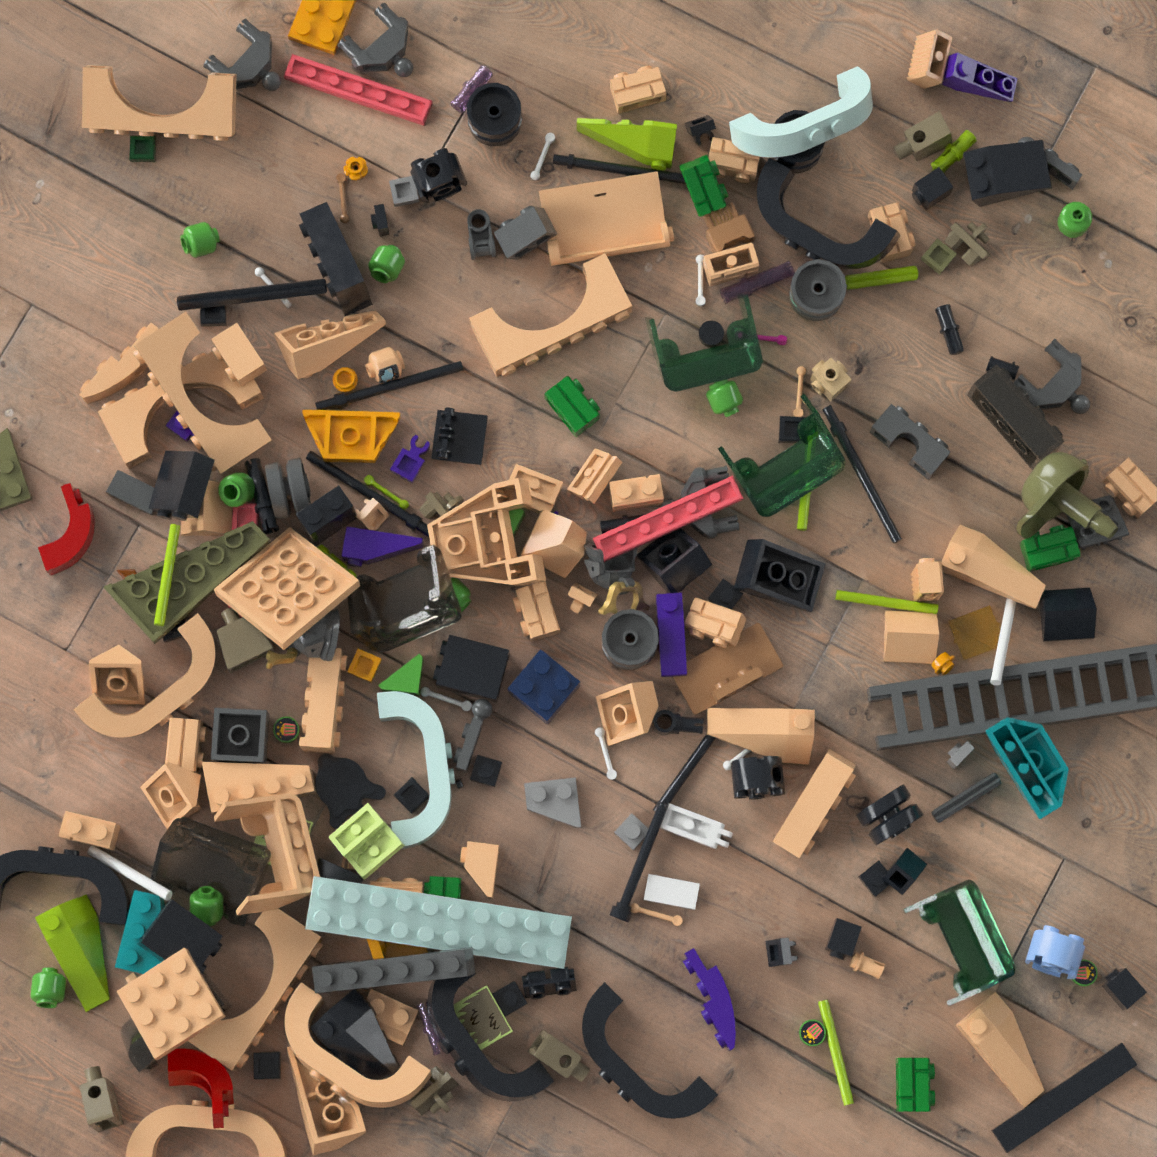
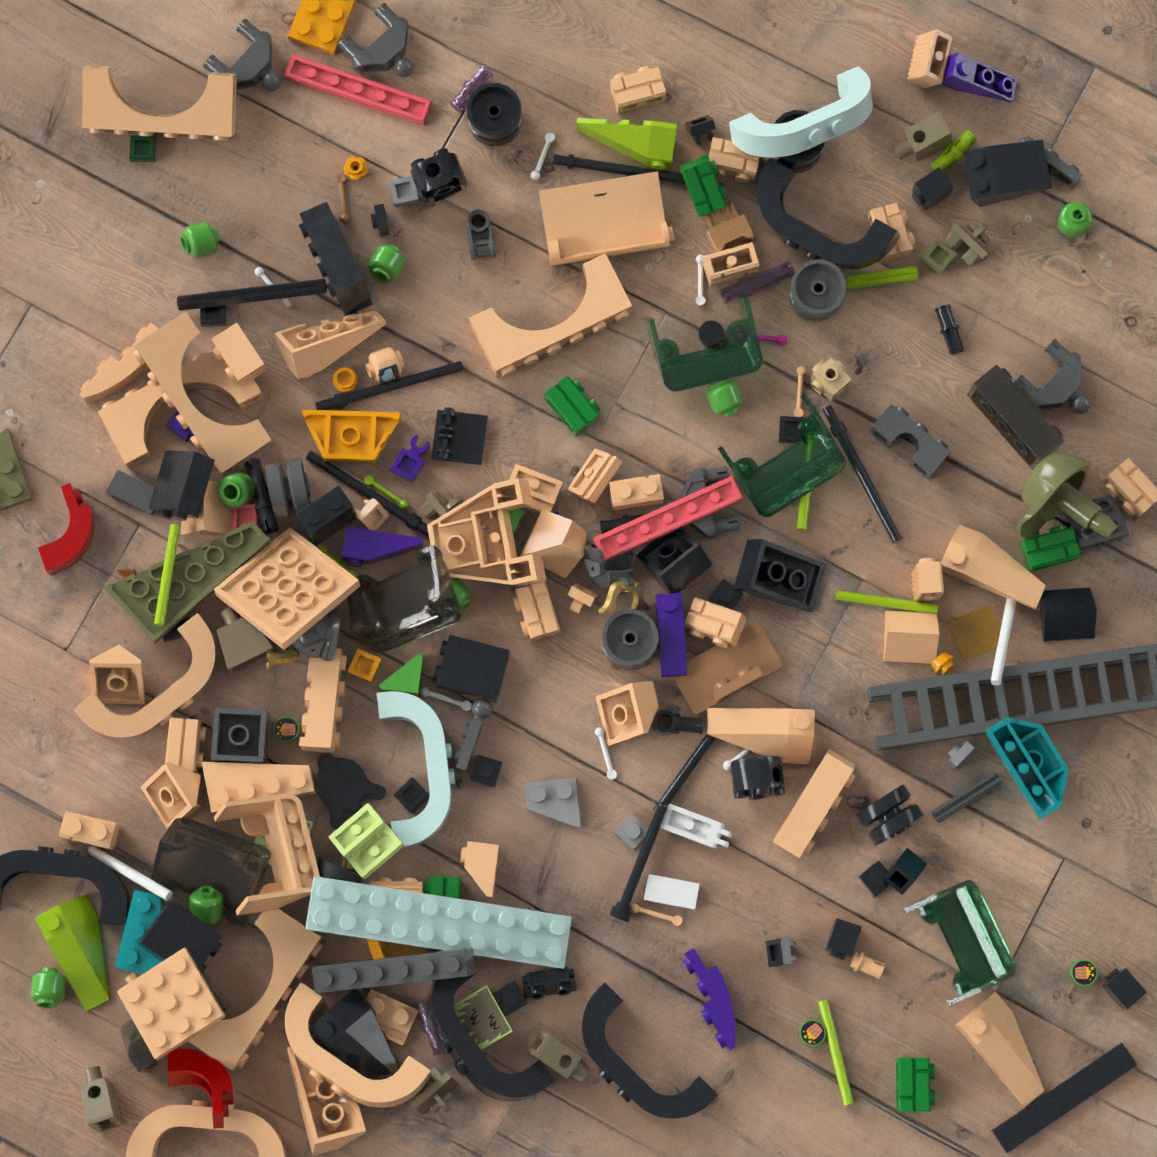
black tile [253,1052,281,1079] -> none
dark grey brick [494,206,557,260] -> none
dark blue brick [507,649,580,725] -> none
black pin [986,356,1019,381] -> none
light blue brick [1025,925,1085,979] -> none

